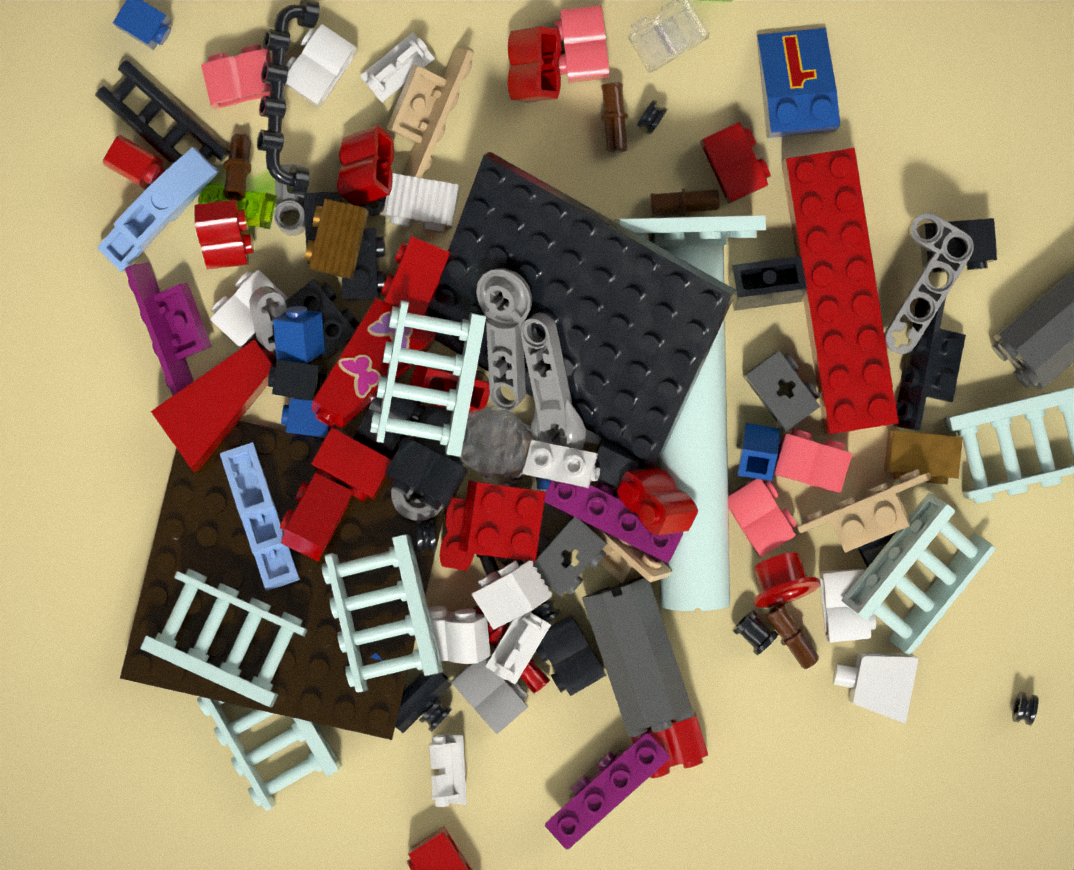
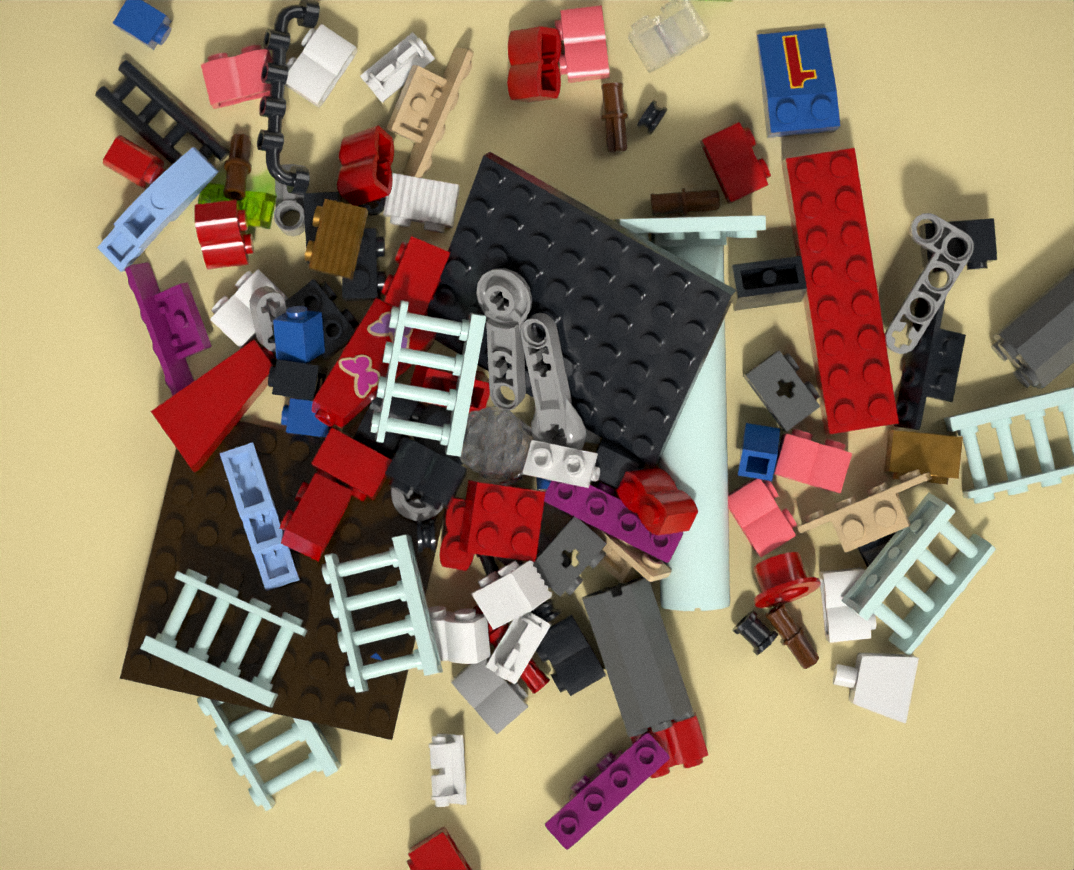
black axle [396,672,452,733] -> none
black bush [419,697,452,732] -> none
black bush [1012,691,1039,726] -> none

